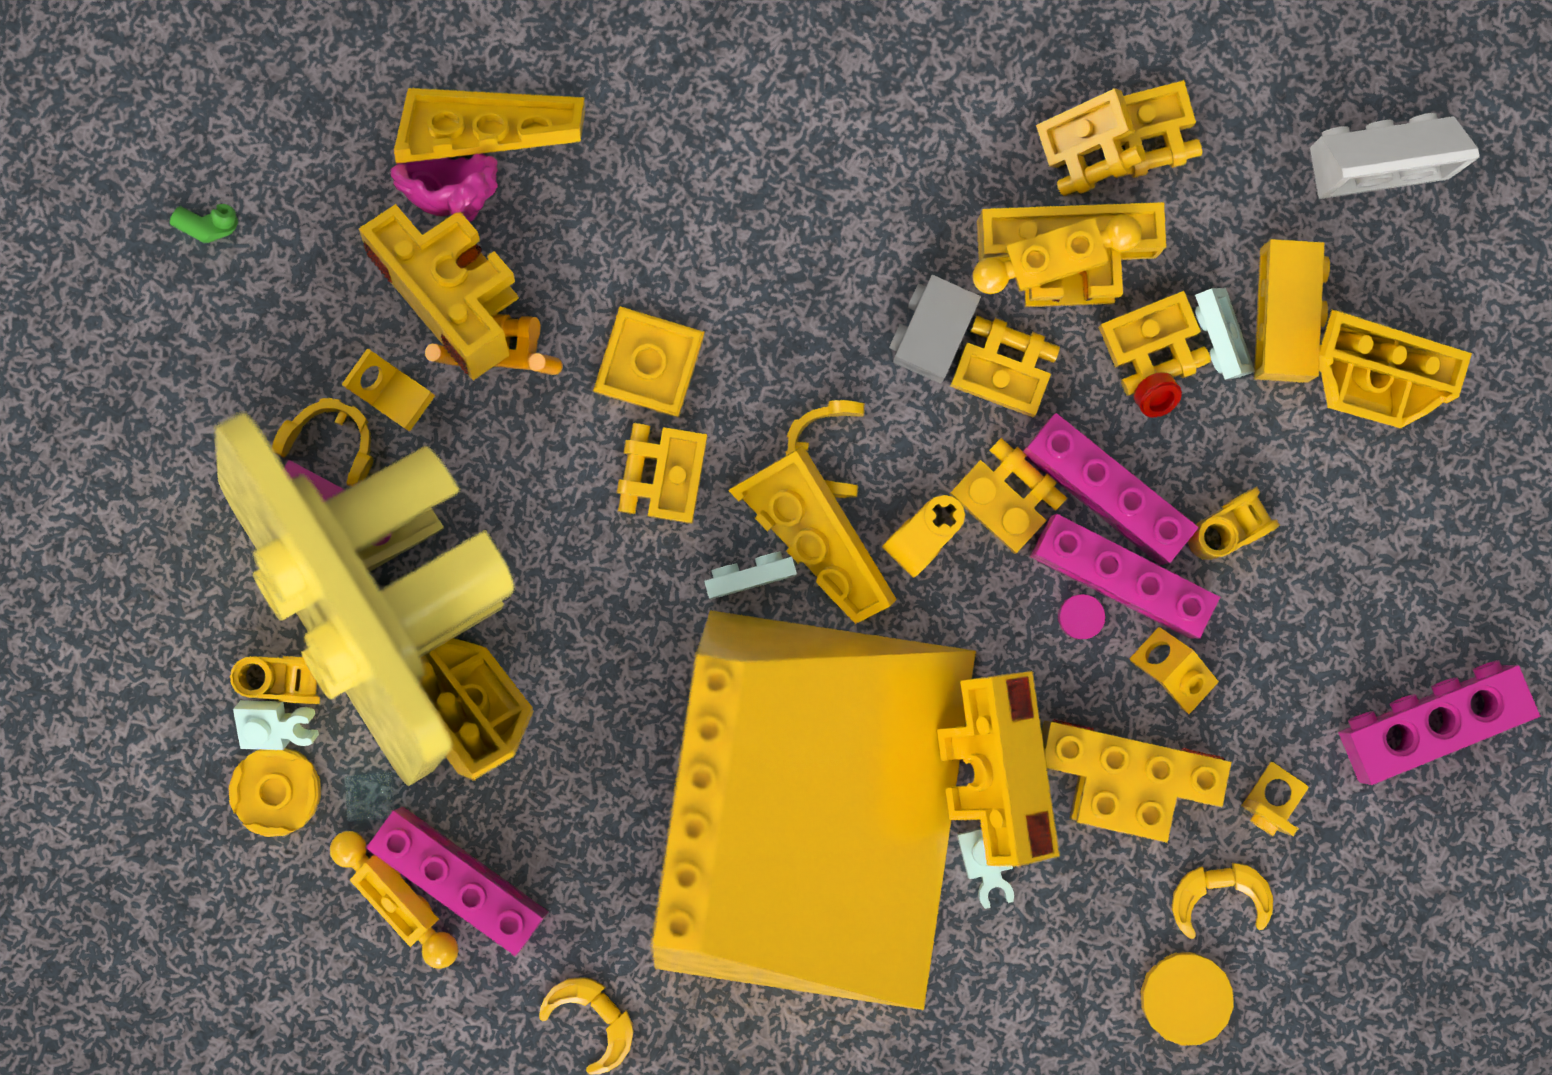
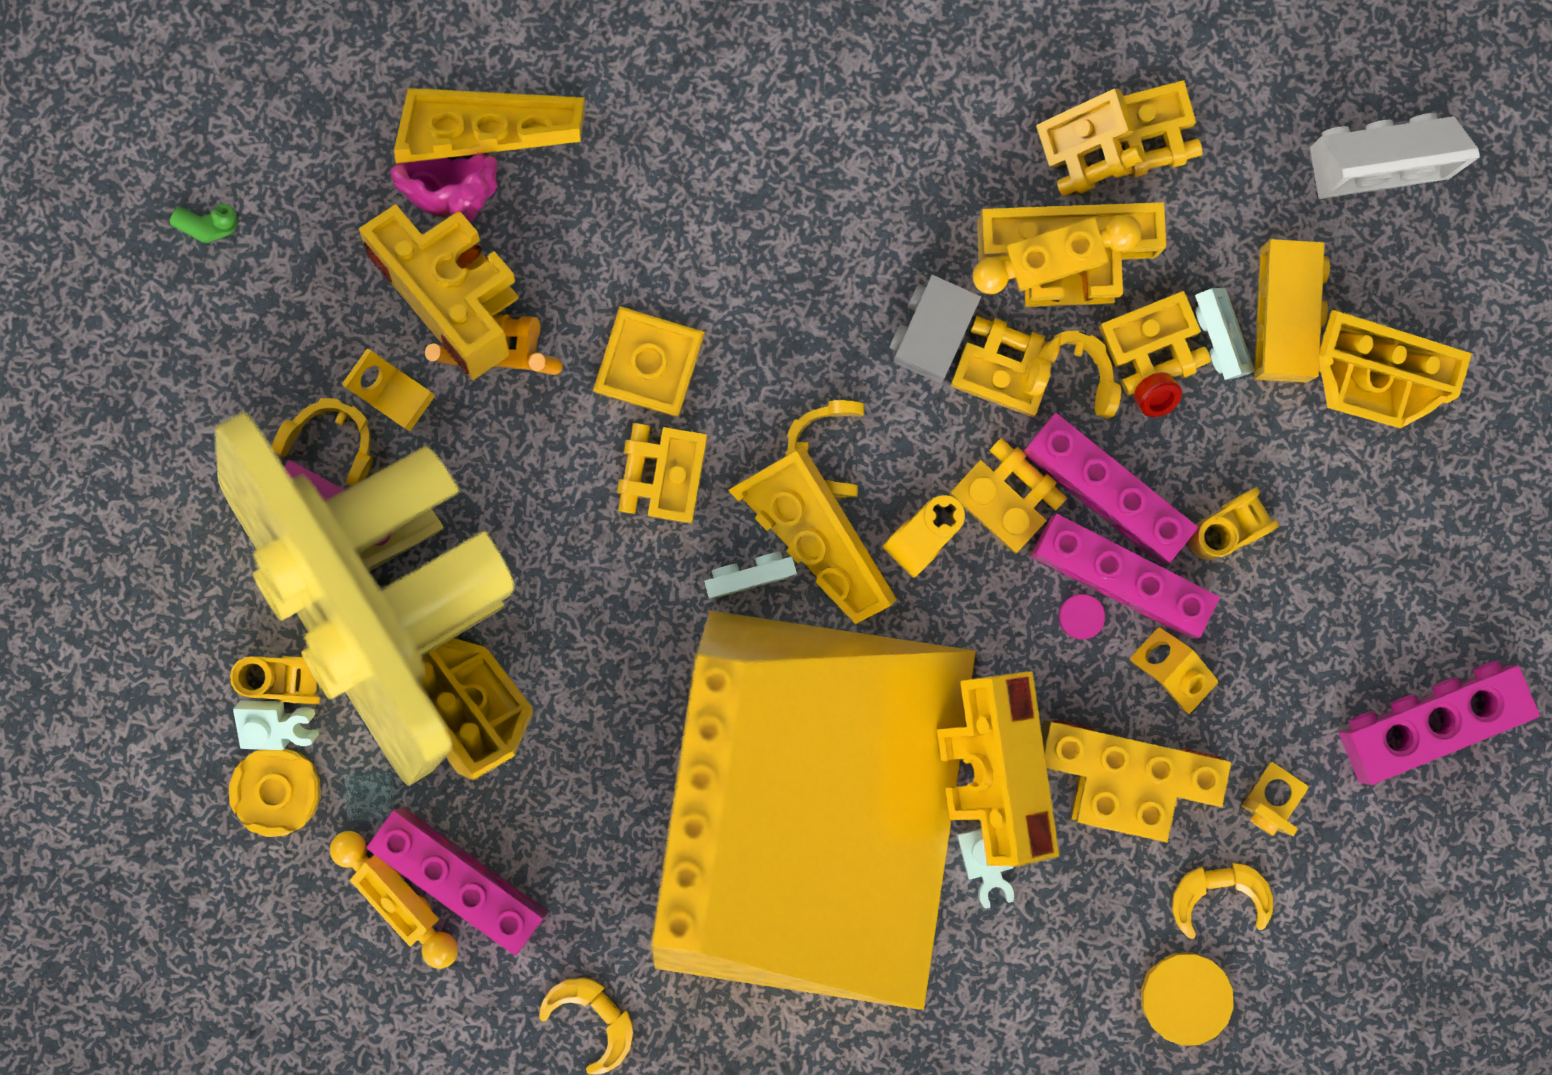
none -> yellow piece [1023,330,1121,419]

